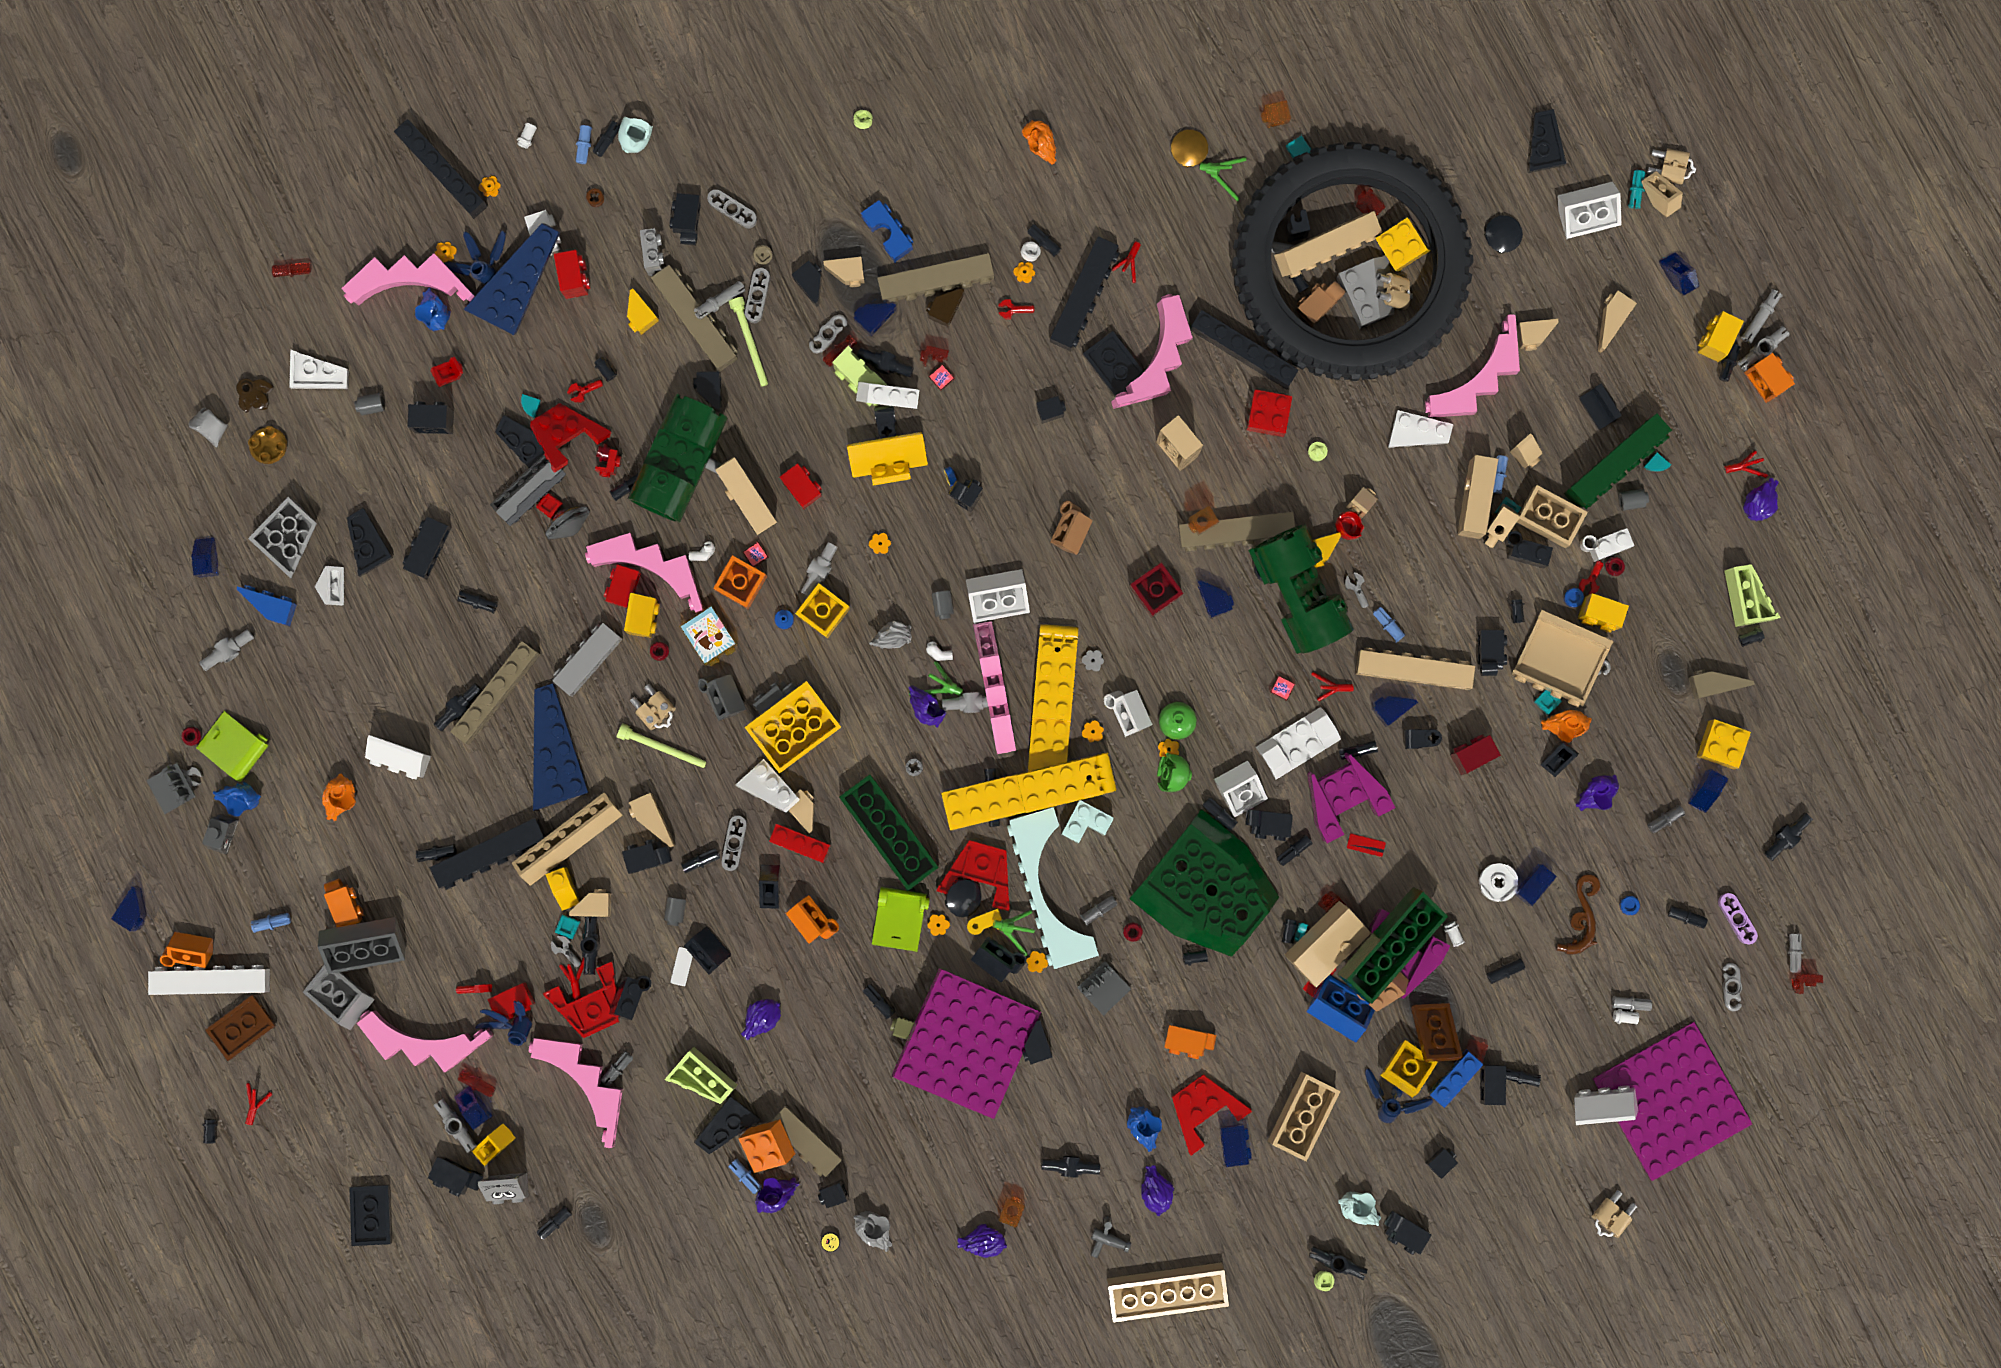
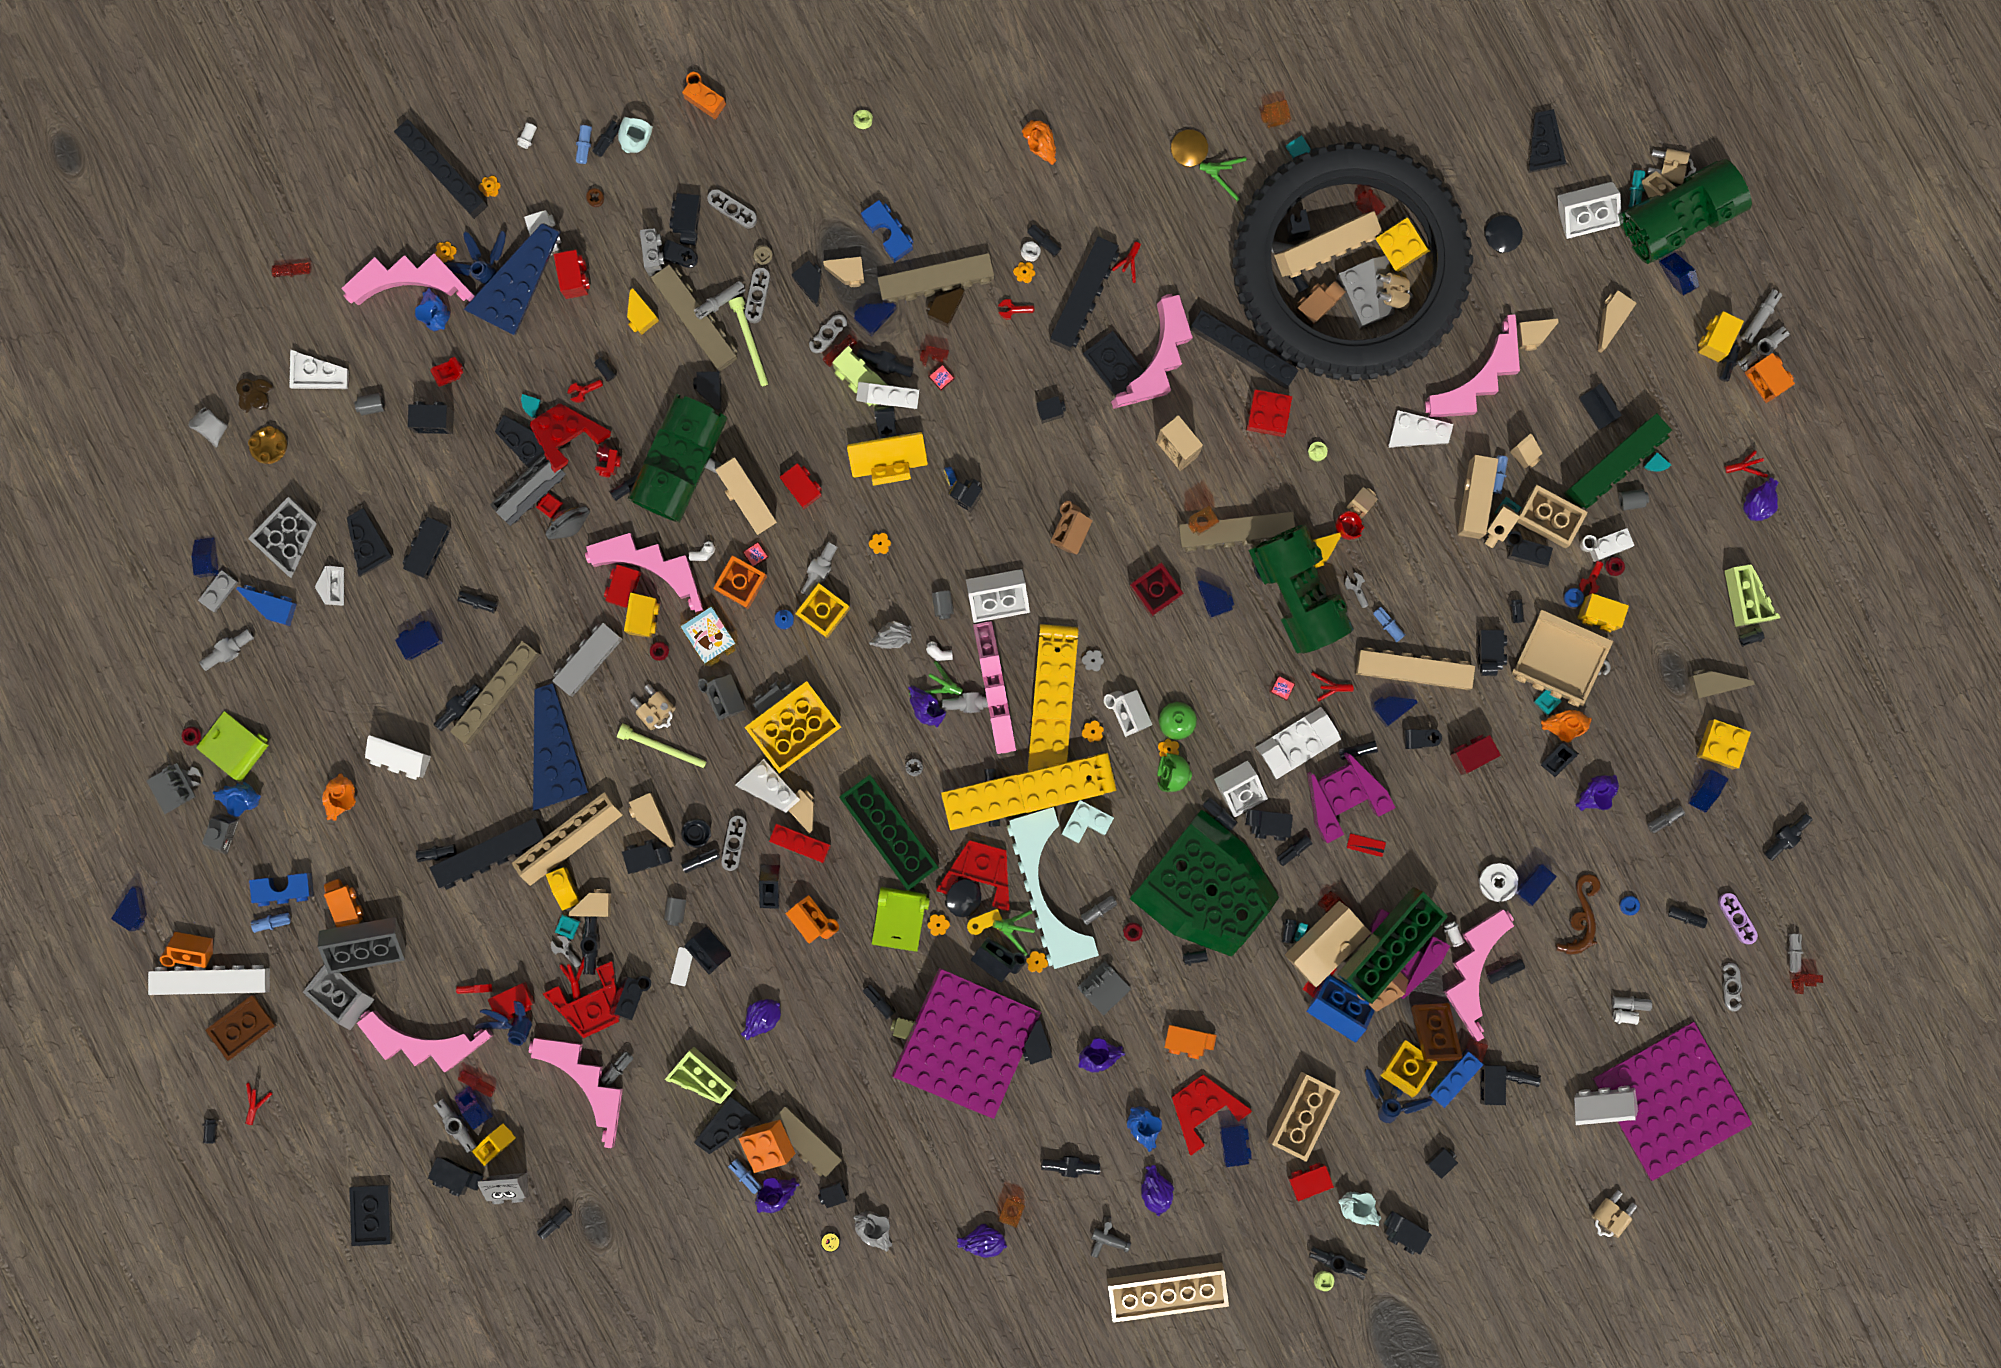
none -> light grey plate [198,570,238,612]
none -> blue arch [249,873,314,907]
none -> clear blue brick [395,620,443,661]
none -> black piece [662,240,698,268]
none -> black hair [681,818,711,848]
none -> orange hinge [682,72,726,120]
none -> dark purple hair [1078,1038,1125,1073]
none -> red brick [1288,1162,1334,1201]
none -> bright pink arch [1444,909,1514,1042]
none -> dark green cylinder [1618,159,1752,264]

